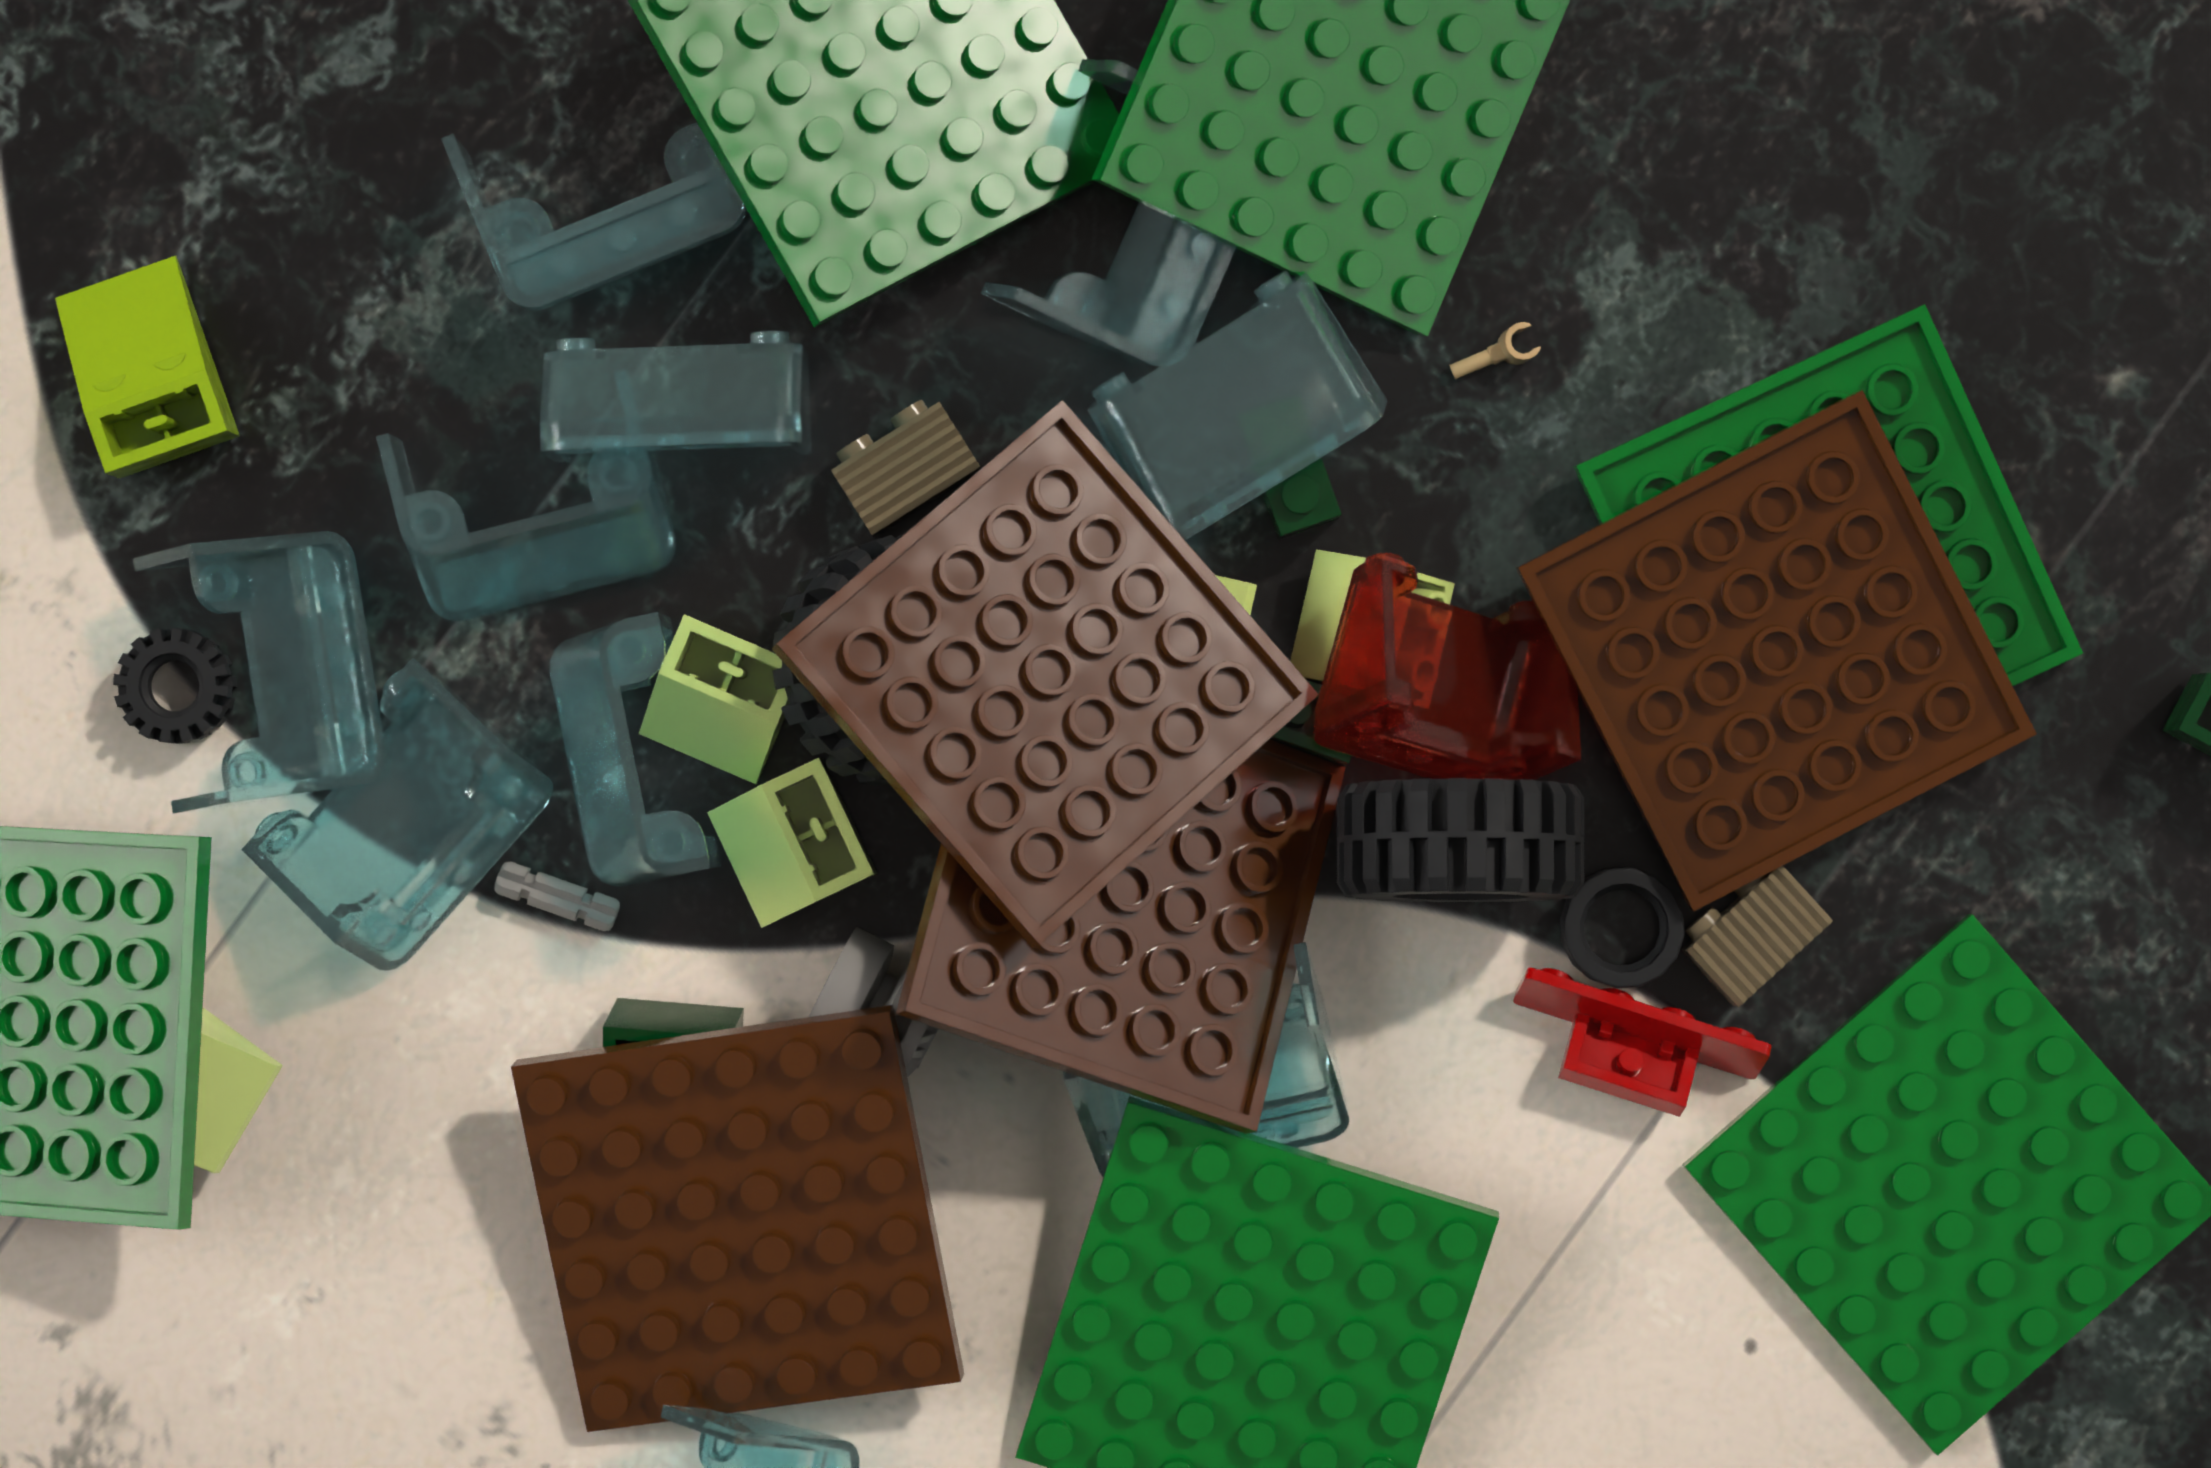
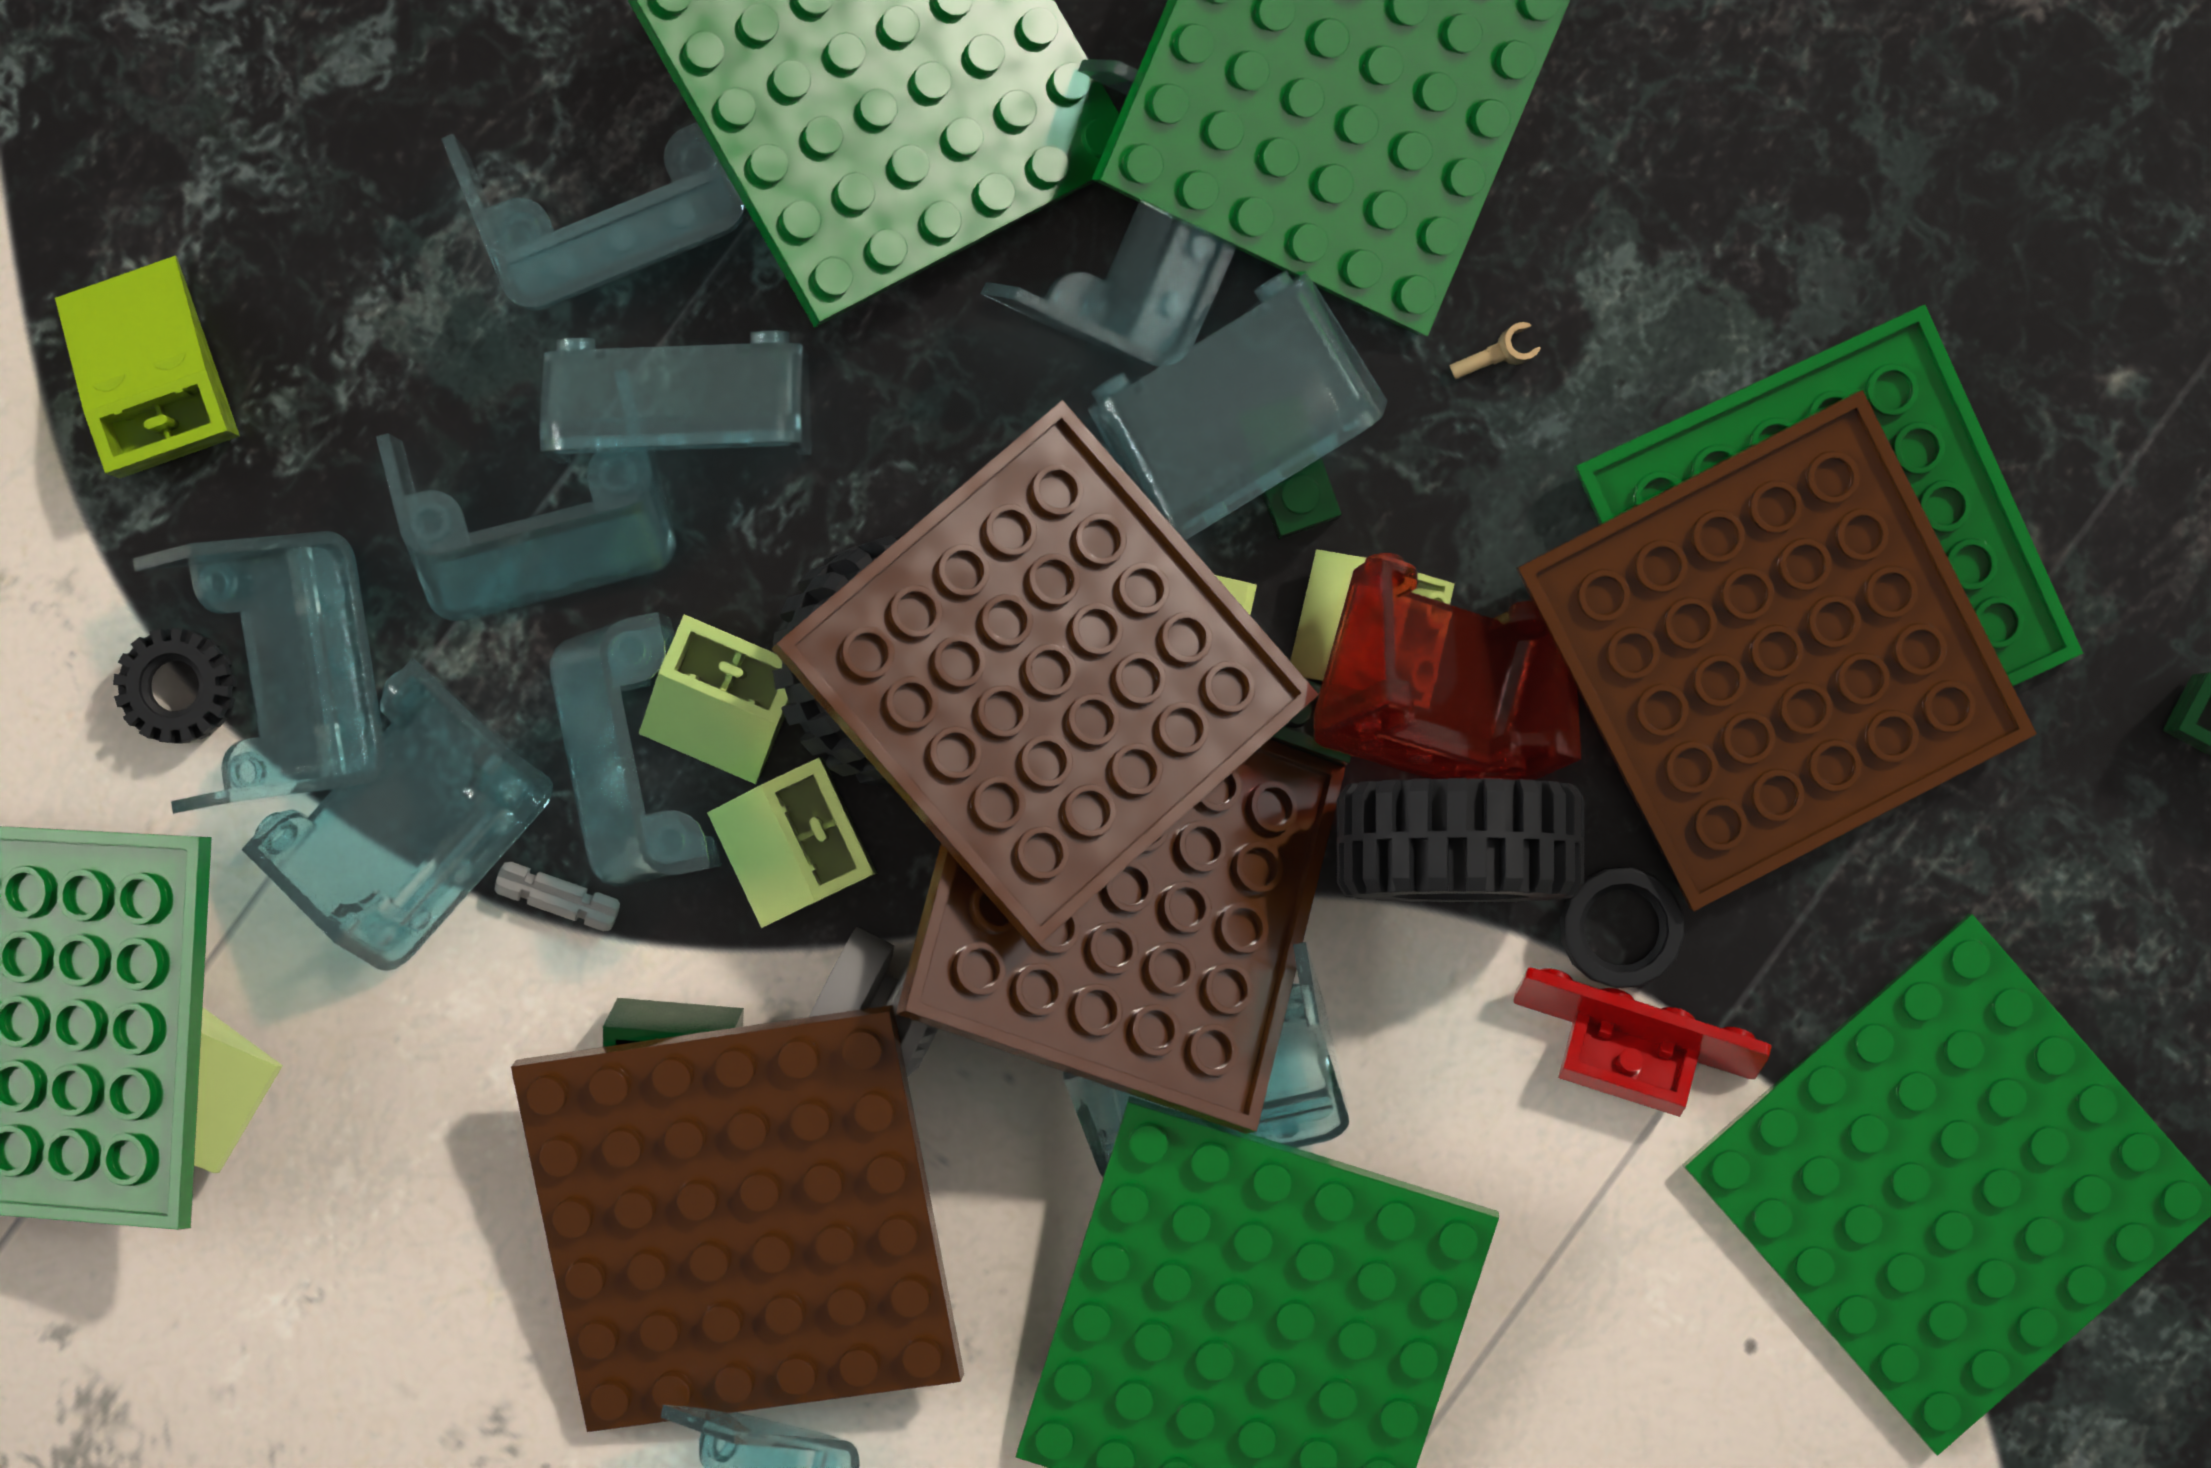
dark tan brick [831,400,981,538] -> none
dark tan brick [1681,866,1833,1007] -> none

